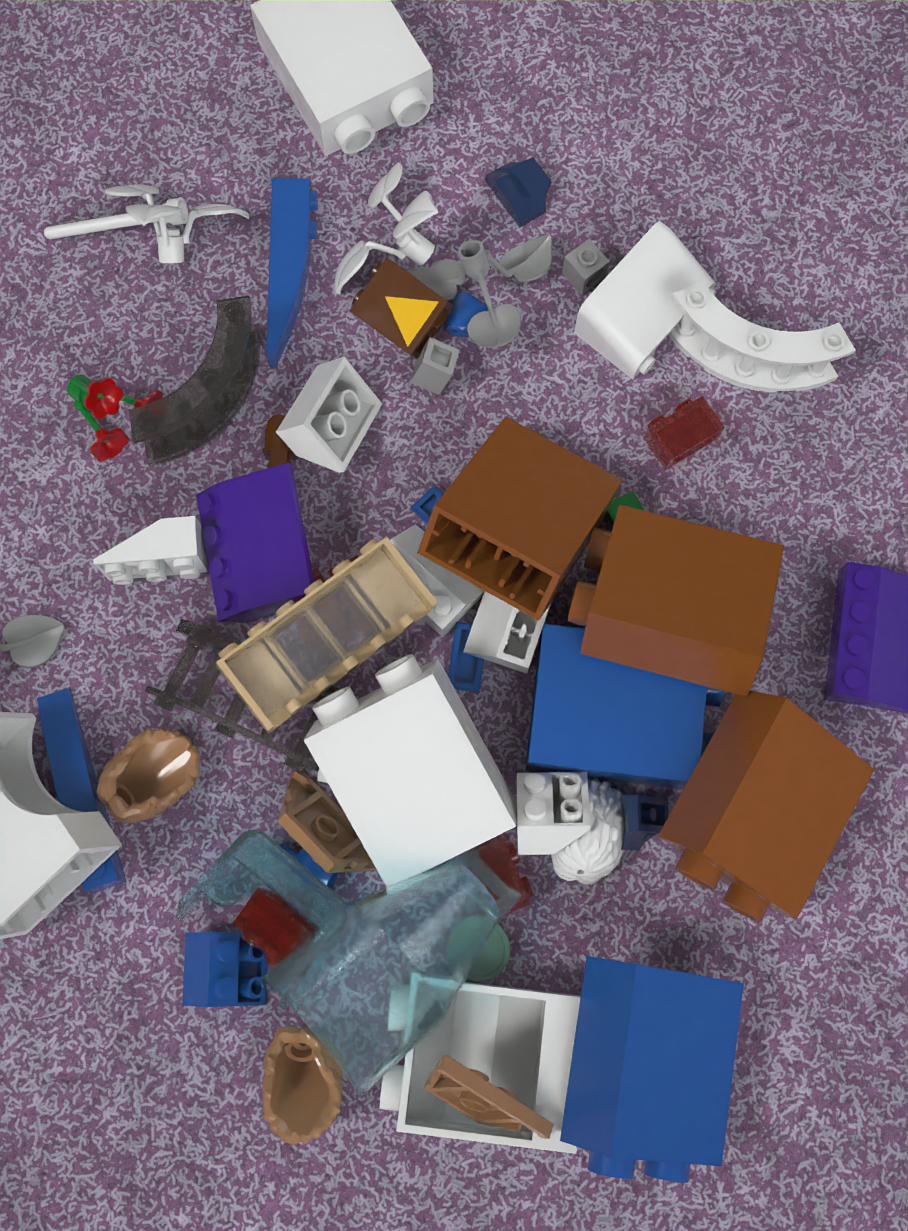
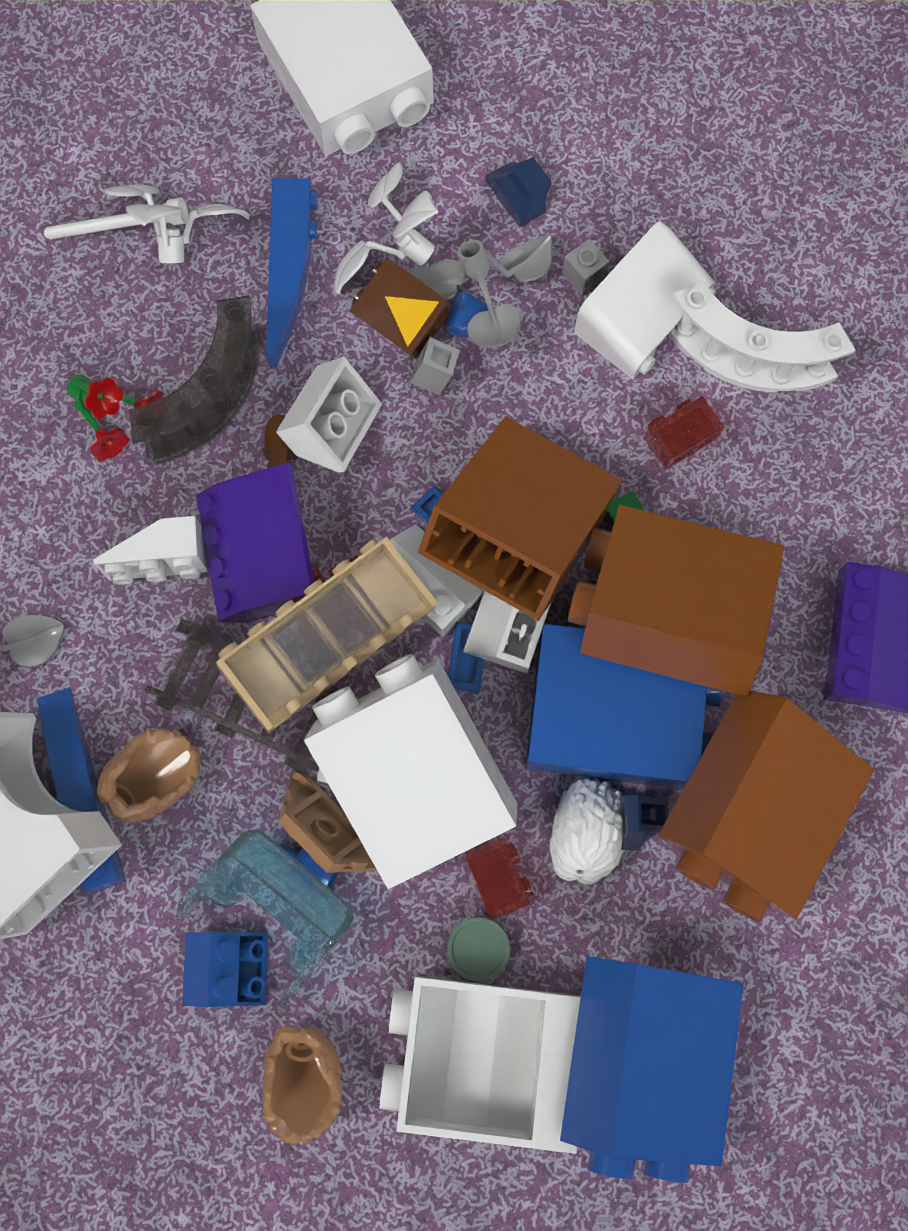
clear red brick [233,887,323,970] -> none
clear light blue windscreen [262,847,521,1098] -> none
medium nougat wing [423,1055,554,1139] -> none
white slope [517,772,590,855] -> none

